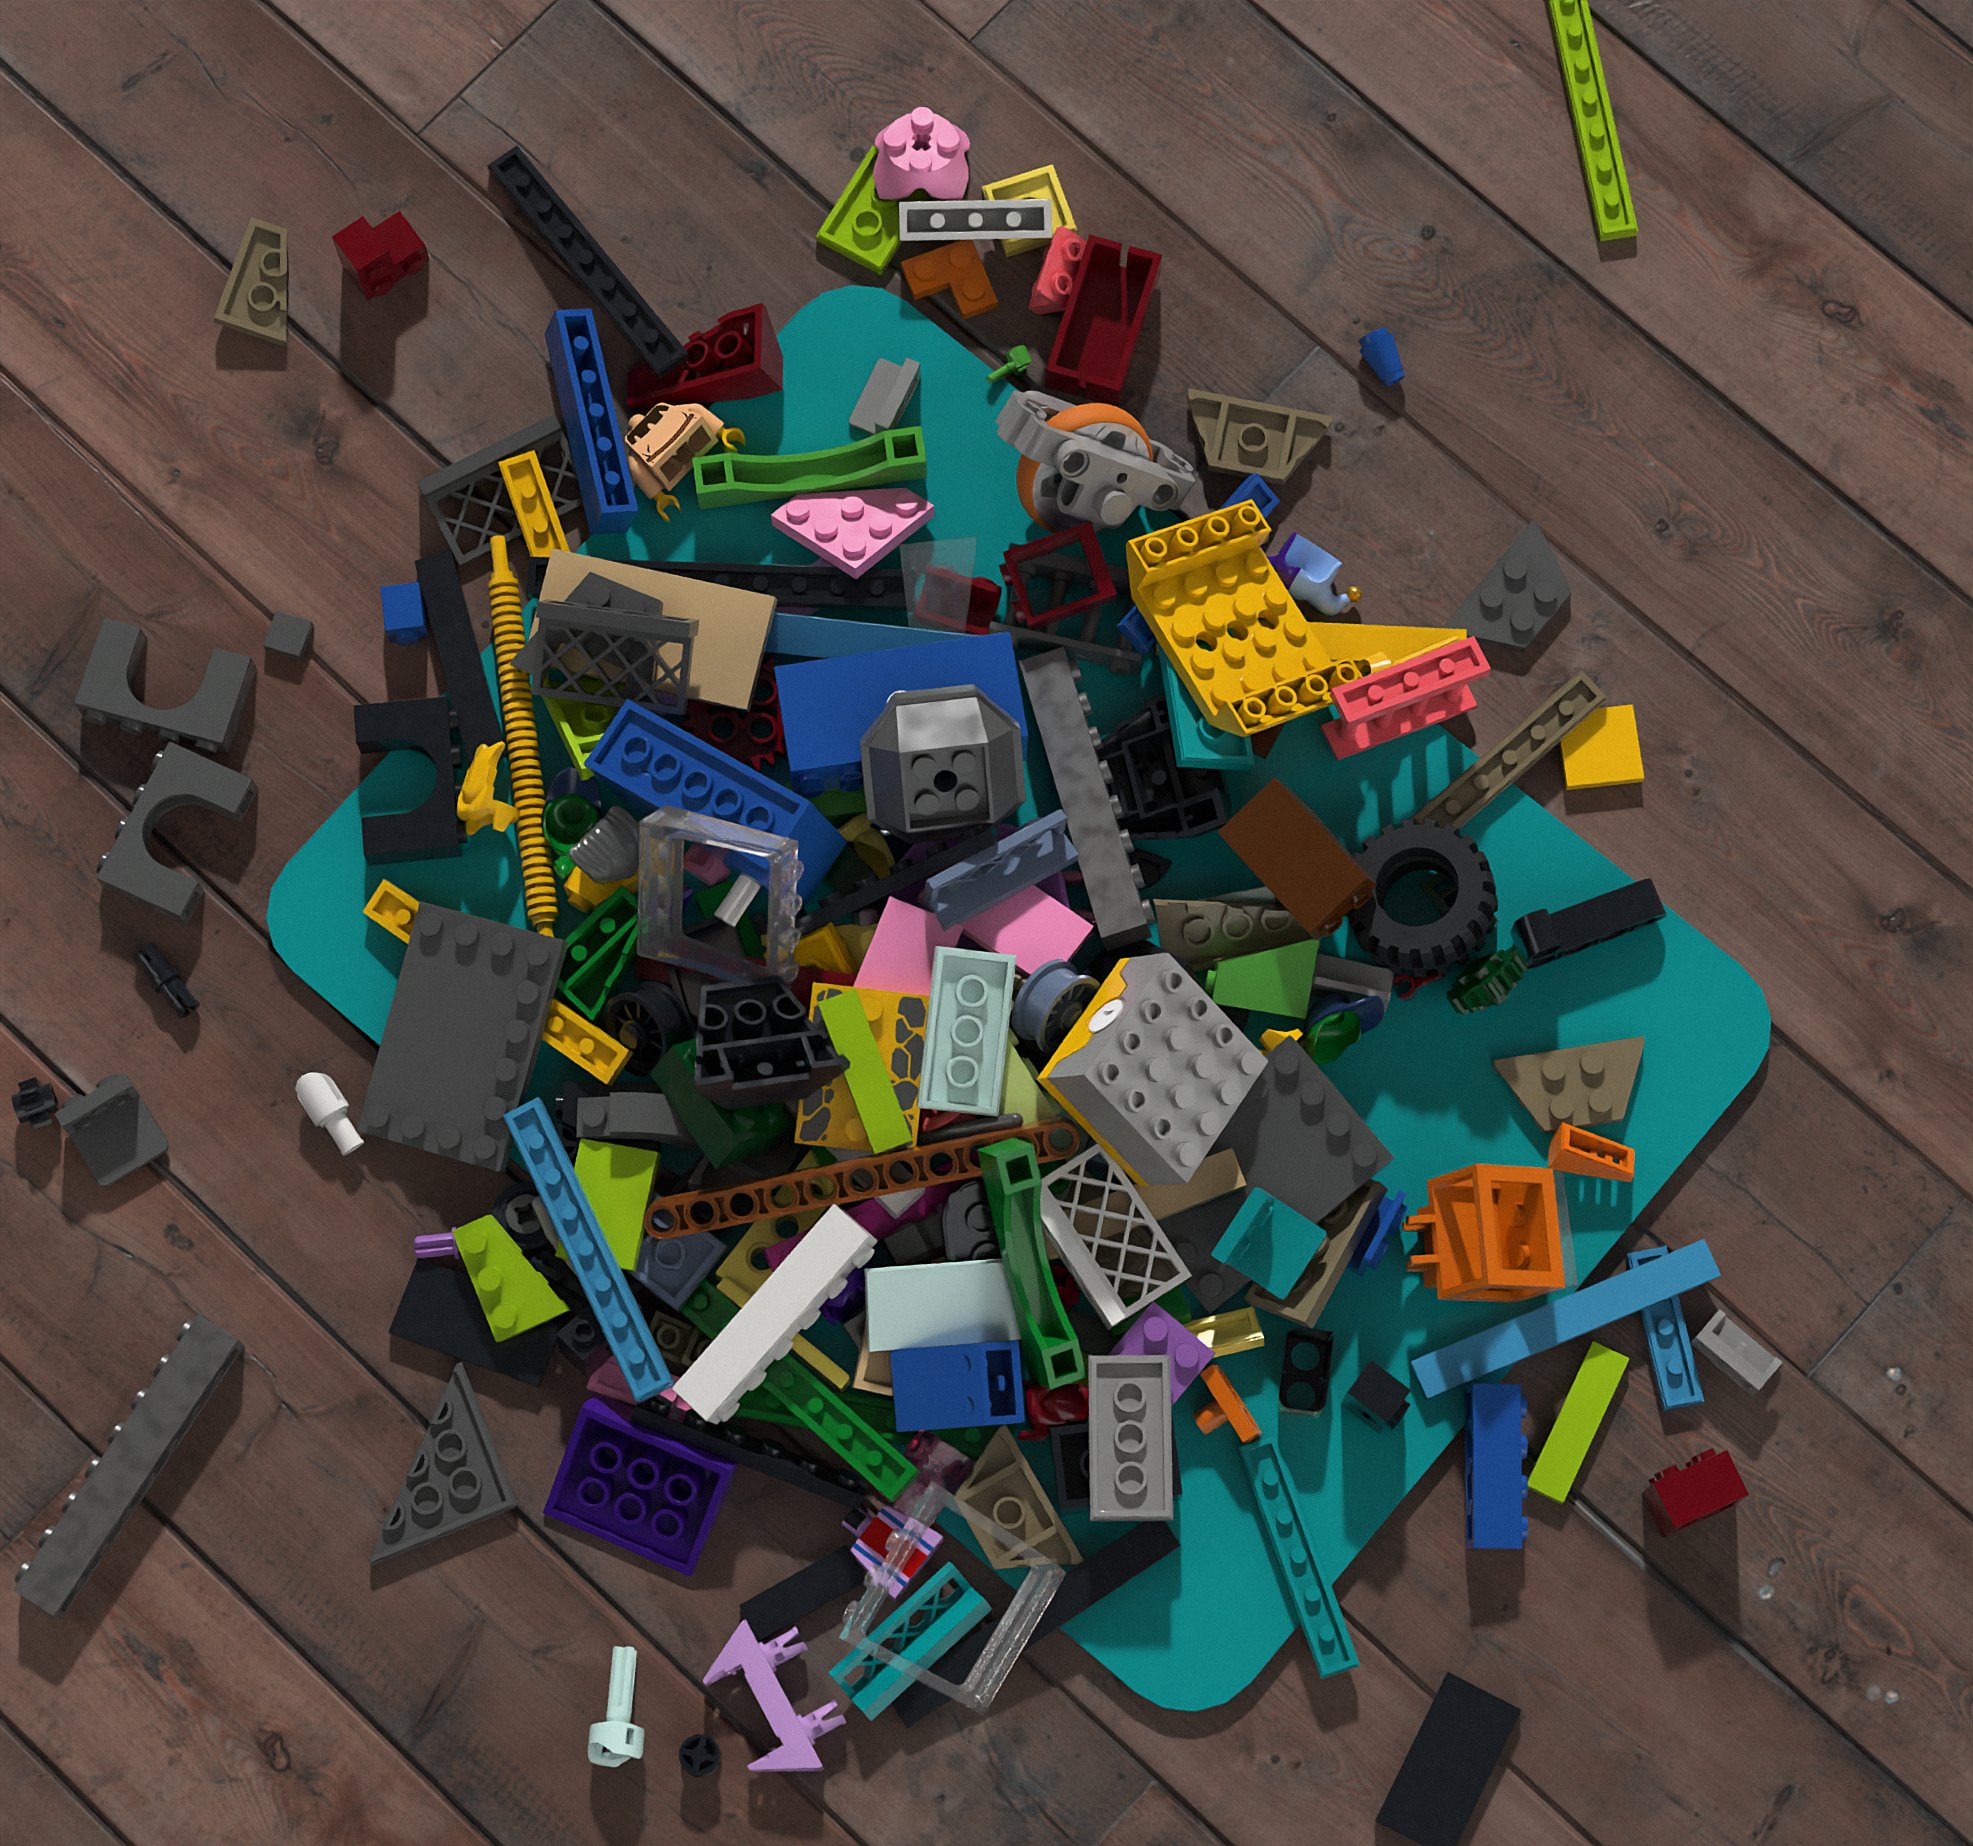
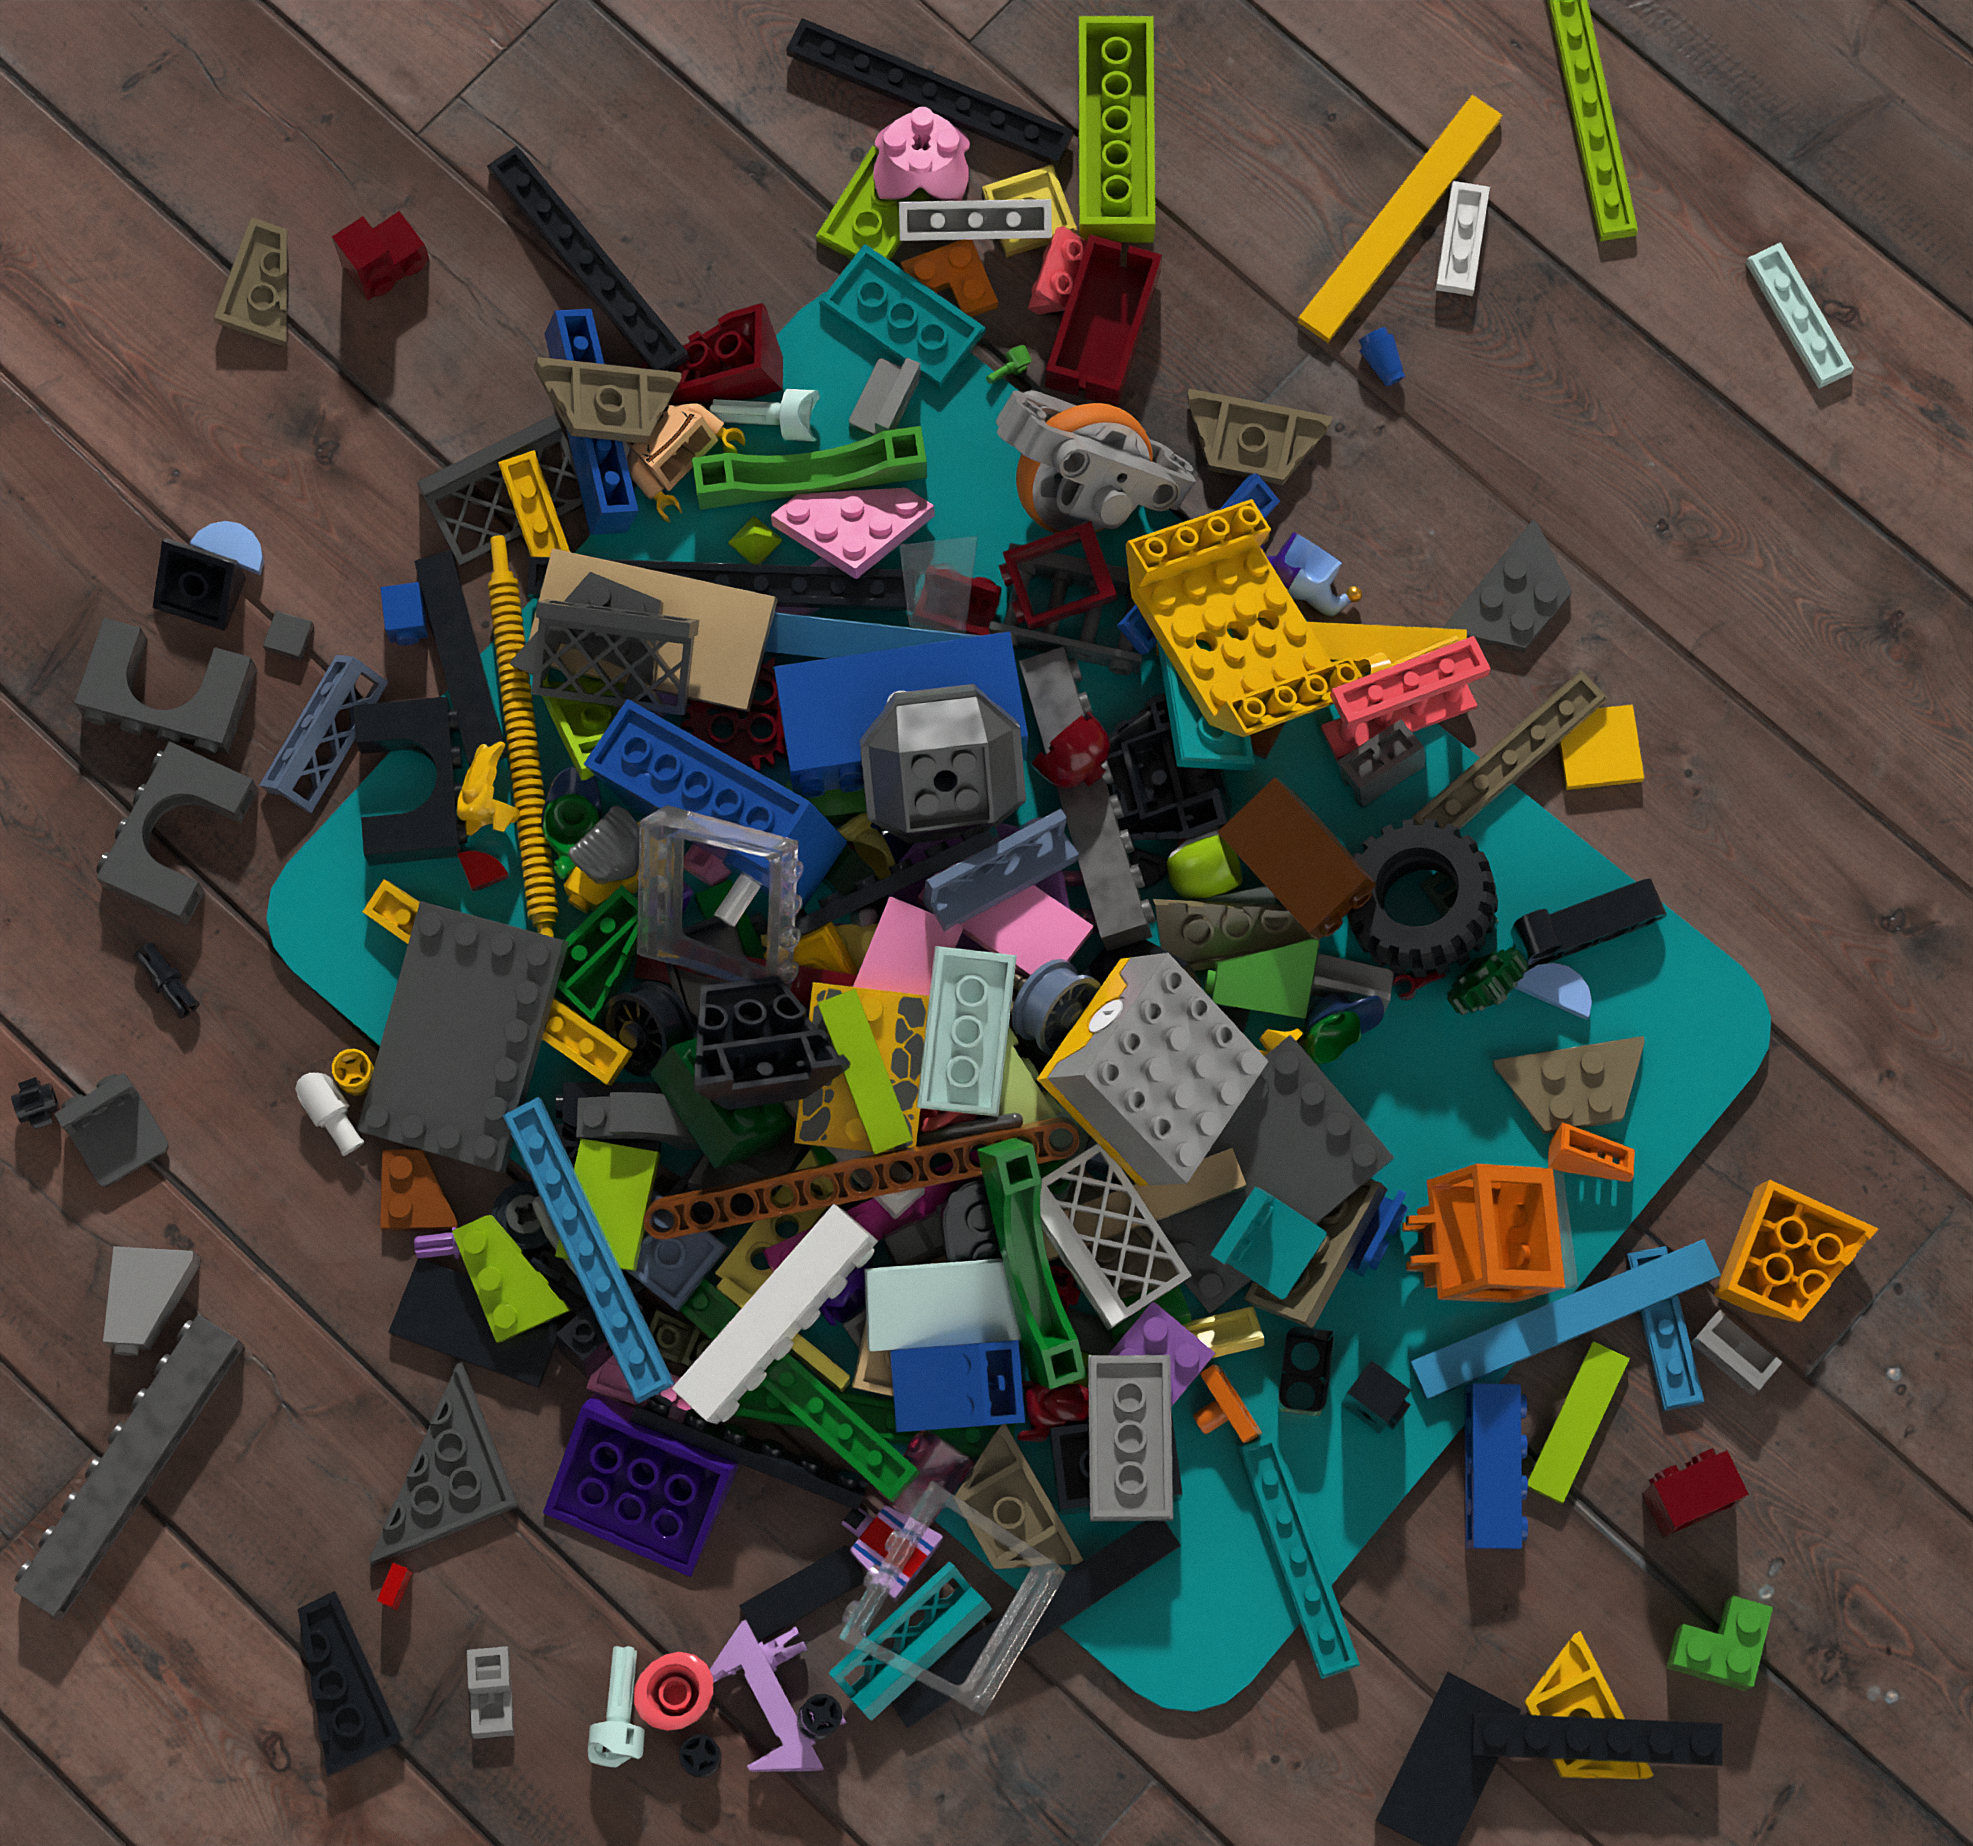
none -> light grey slope [103,1246,200,1356]
none -> black slope [152,538,246,631]
none -> light blue tile [189,521,264,576]
none -> sand blue fence [259,655,388,813]
none -> black wing [297,1591,404,1778]
none -> yellow wheel [332,1049,374,1096]
none -> red tile [377,1563,413,1611]
none -> dark orange wing [380,1149,459,1231]
none -> red tile [458,851,509,892]
none -> light grey slope [467,1646,515,1739]
none -> dark tan wing [534,357,681,444]
none -> coral hat [634,1652,713,1731]
none -> light aqua piece [710,389,820,441]
none -> lime slope [728,516,783,564]
none -> black plate [786,18,1073,168]
none -> black wheel [797,1694,842,1740]
none -> teal tile [819,244,986,390]
none -> dark red cylinder [1031,712,1110,789]
none -> lime brick [1078,16,1155,242]
none -> lime piece [1167,829,1243,899]
none -> yellow tile [1298,95,1503,343]
none -> dark grey hinge [1337,719,1425,808]
none -> white plate [1435,181,1490,296]
none -> black plate [1472,1713,1722,1766]
none -> light blue tile [1515,963,1592,1020]
none -> yellow wing [1523,1631,1654,1779]
none -> bright green brick [1666,1596,1773,1691]
none -> light orange wedge [1714,1179,1879,1323]
none -> light aqua tile [1746,242,1854,389]

